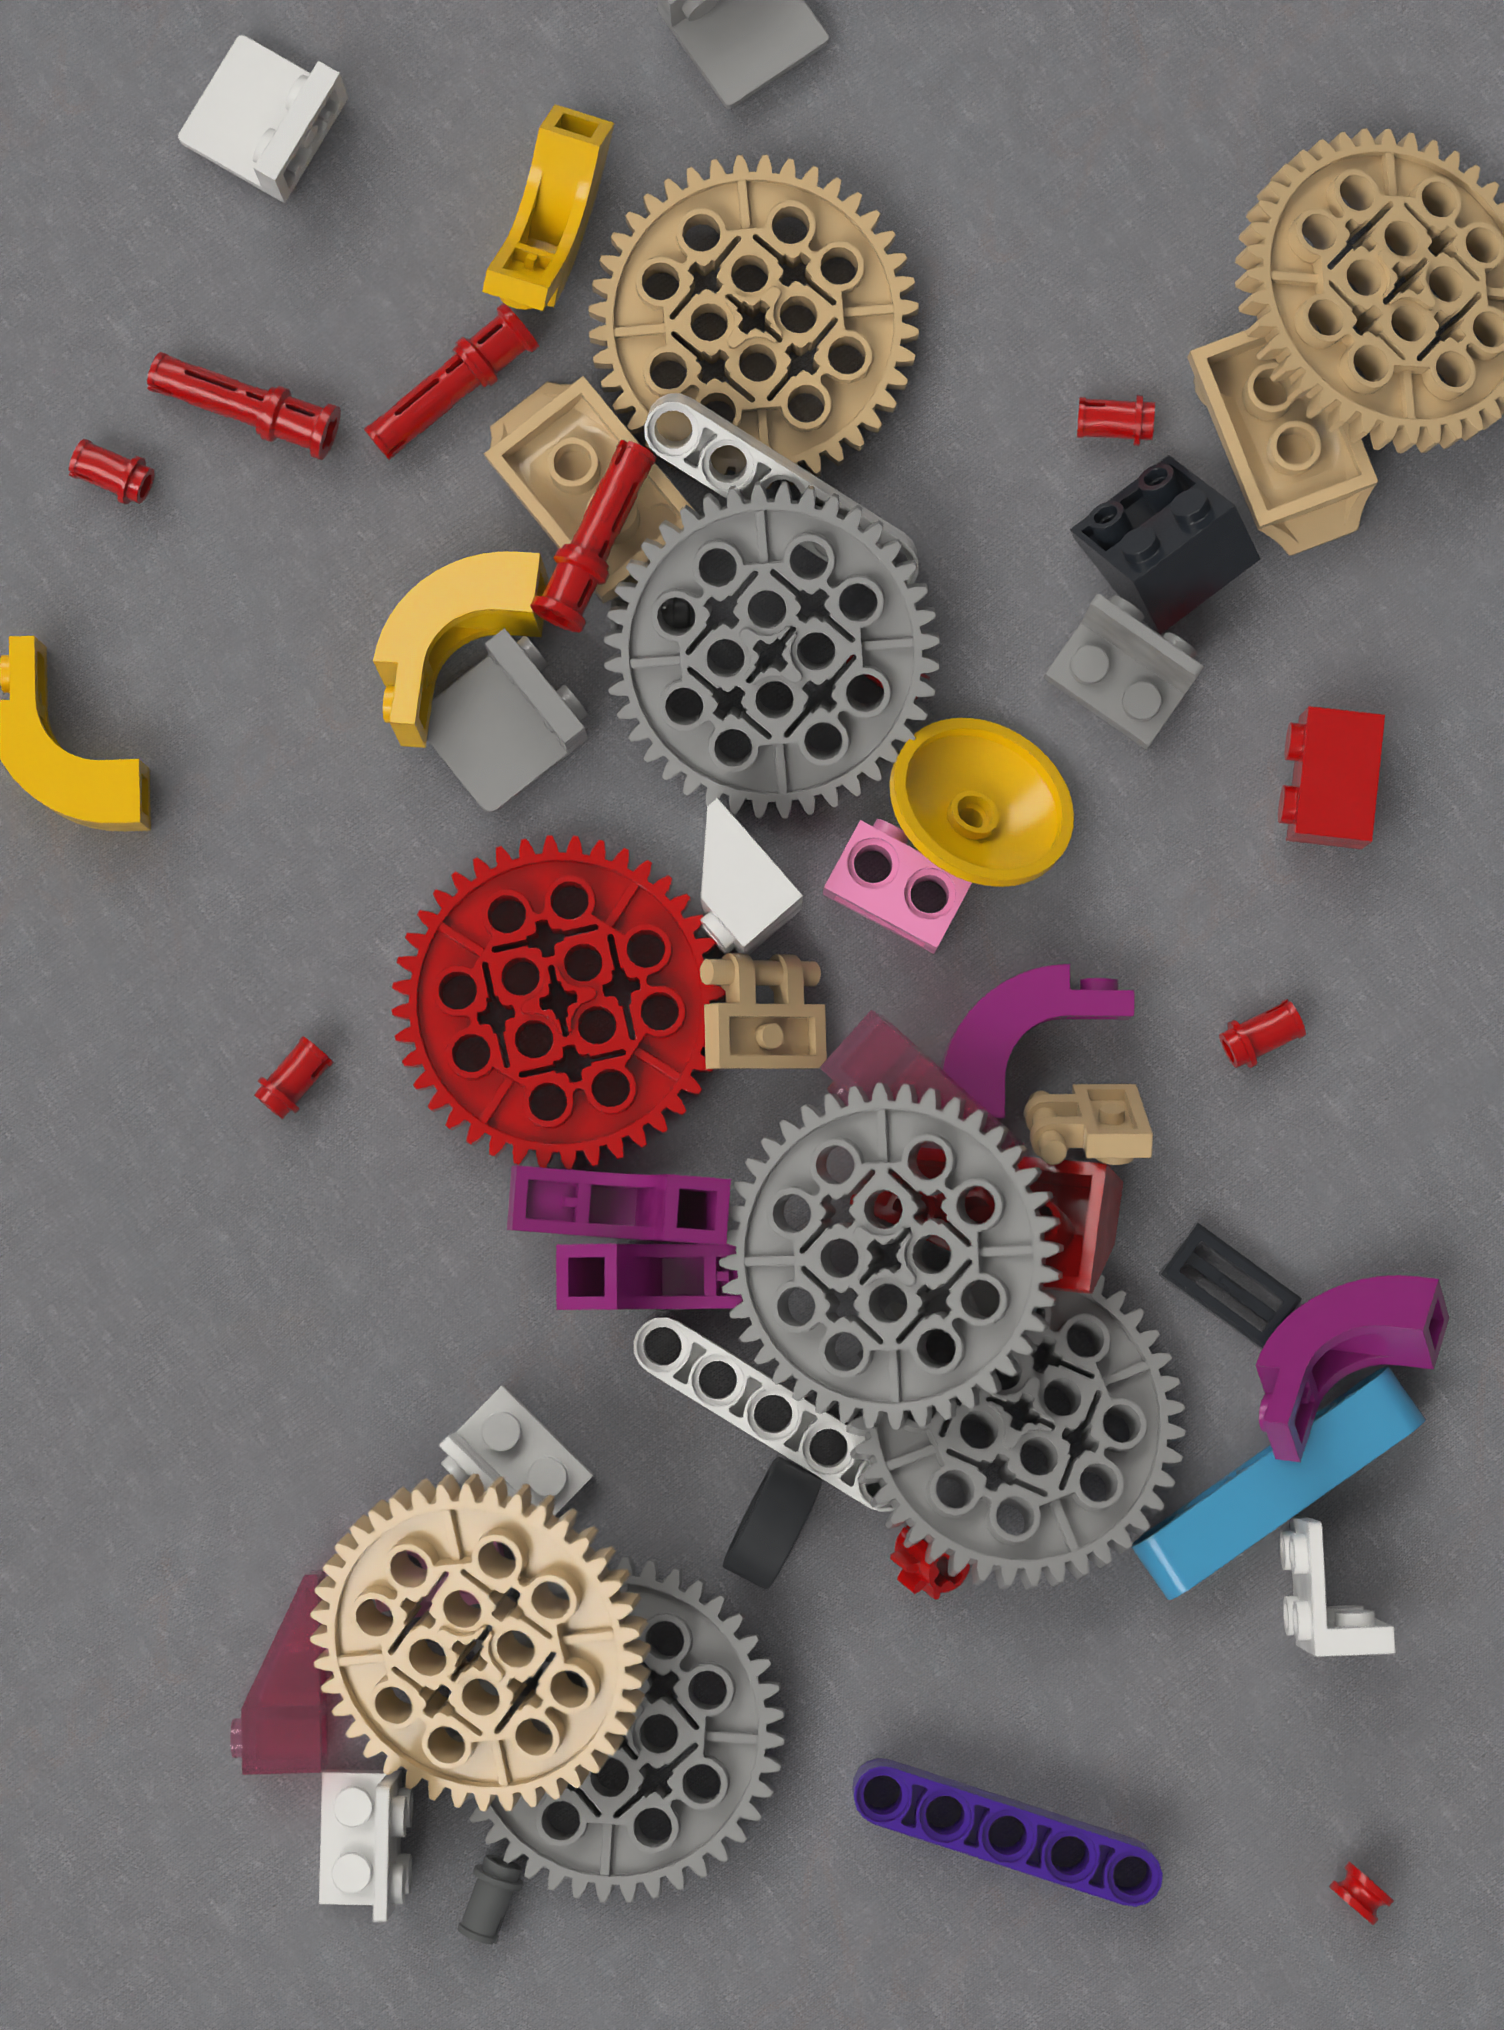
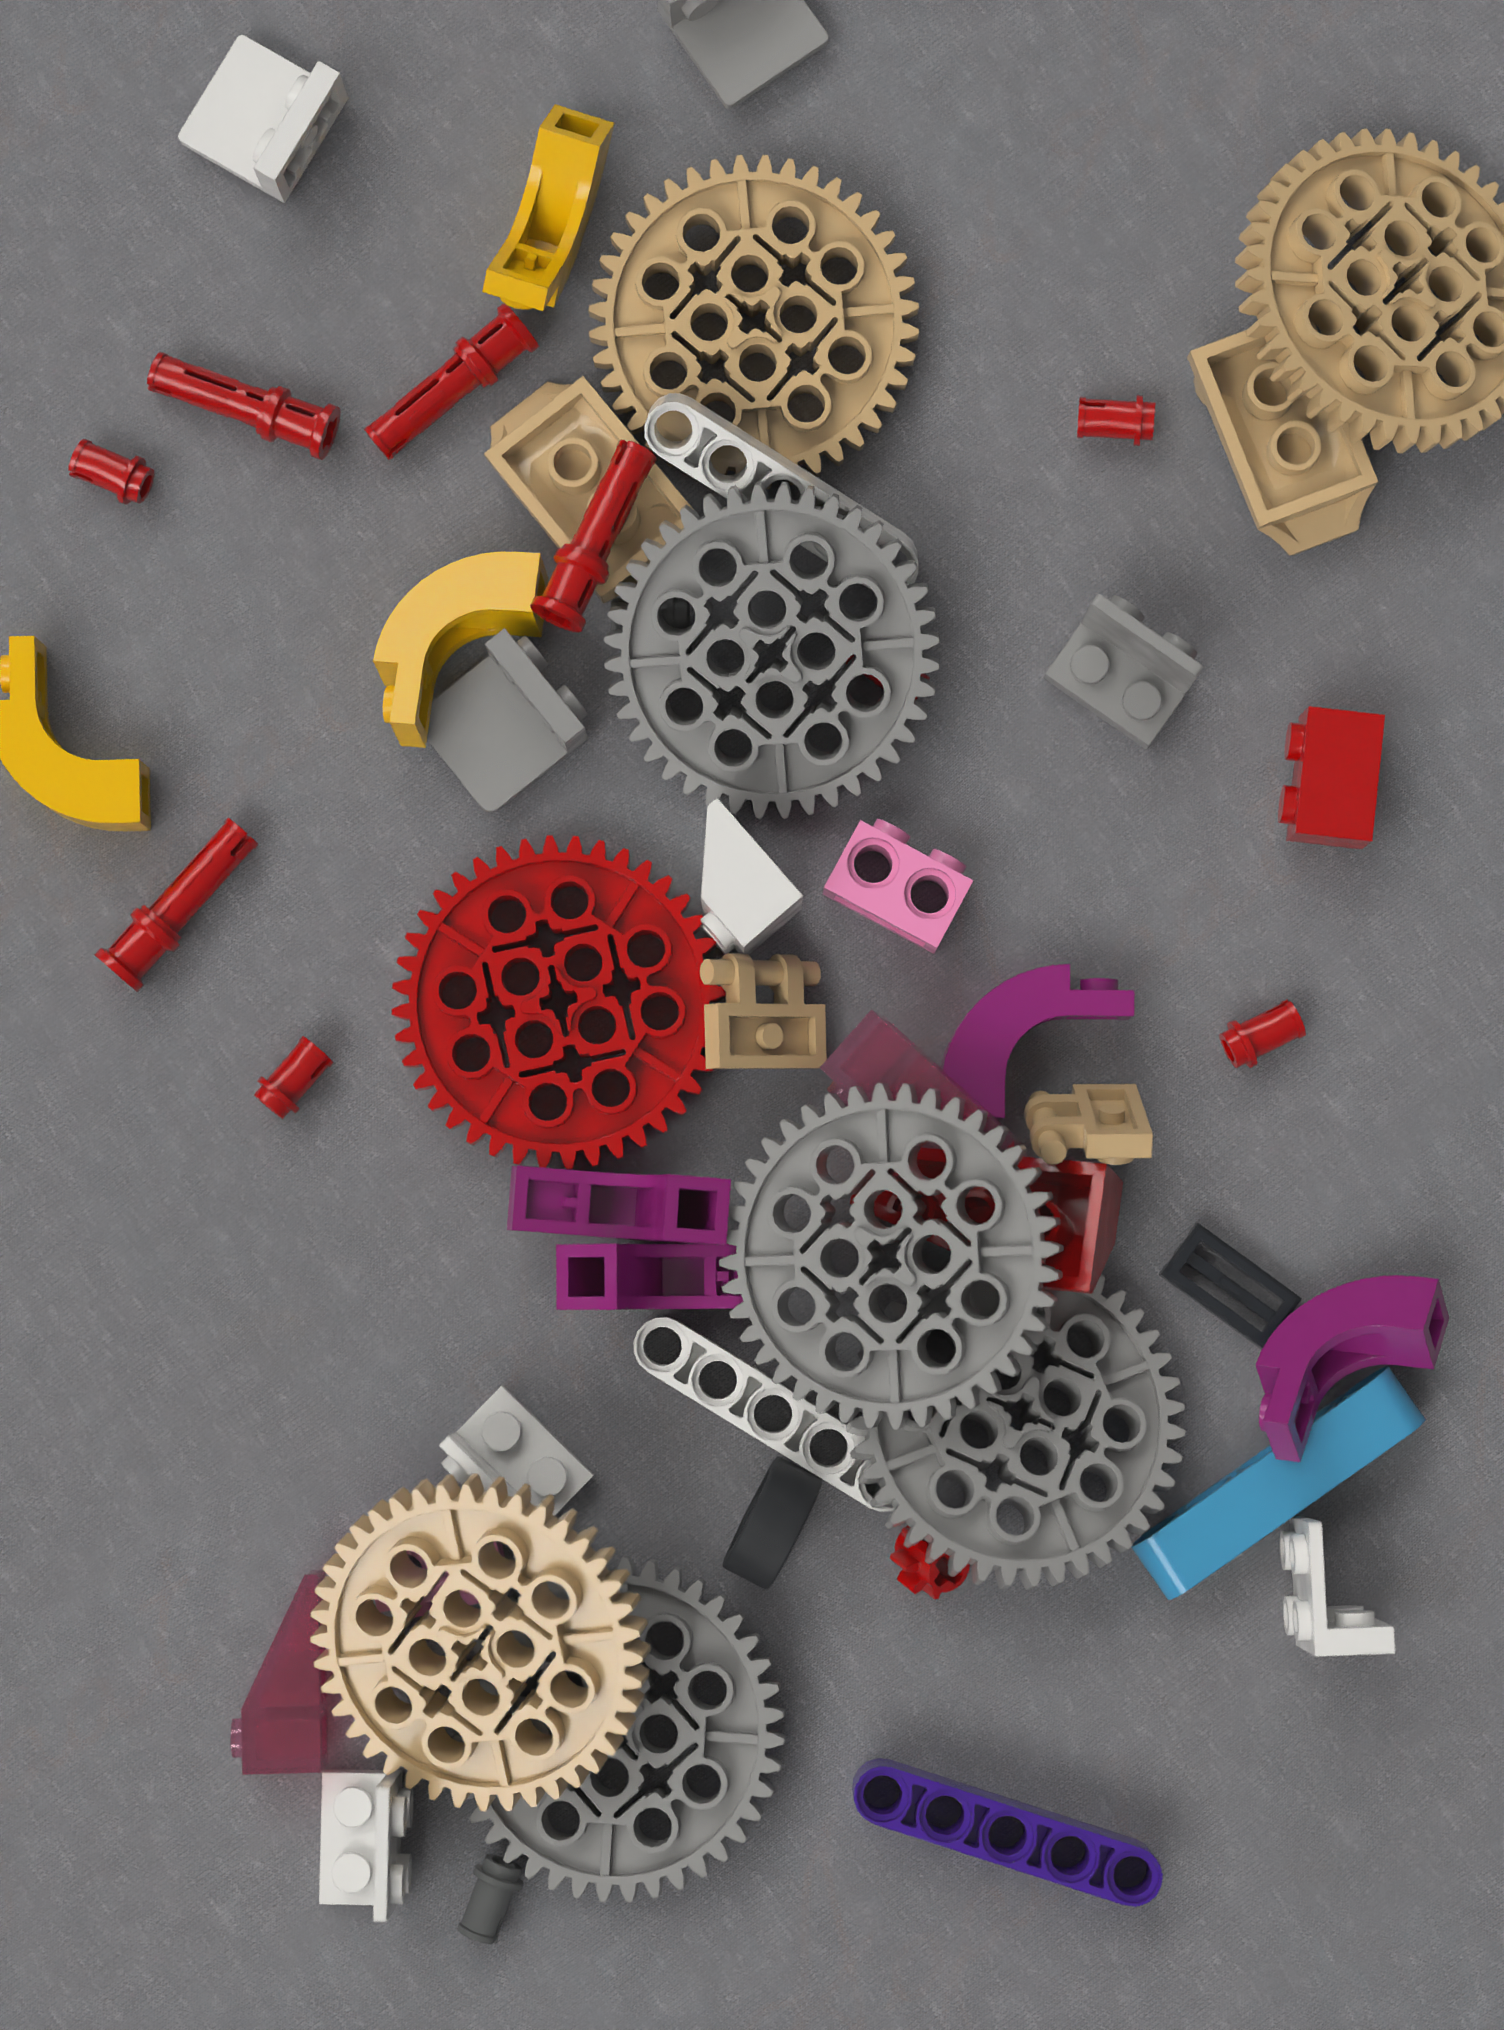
yellow dish [890,718,1074,887] -> none
black slope [1070,455,1261,635] -> none
red bush [1329,1861,1394,1926] -> none
none -> red pin [94,818,259,992]

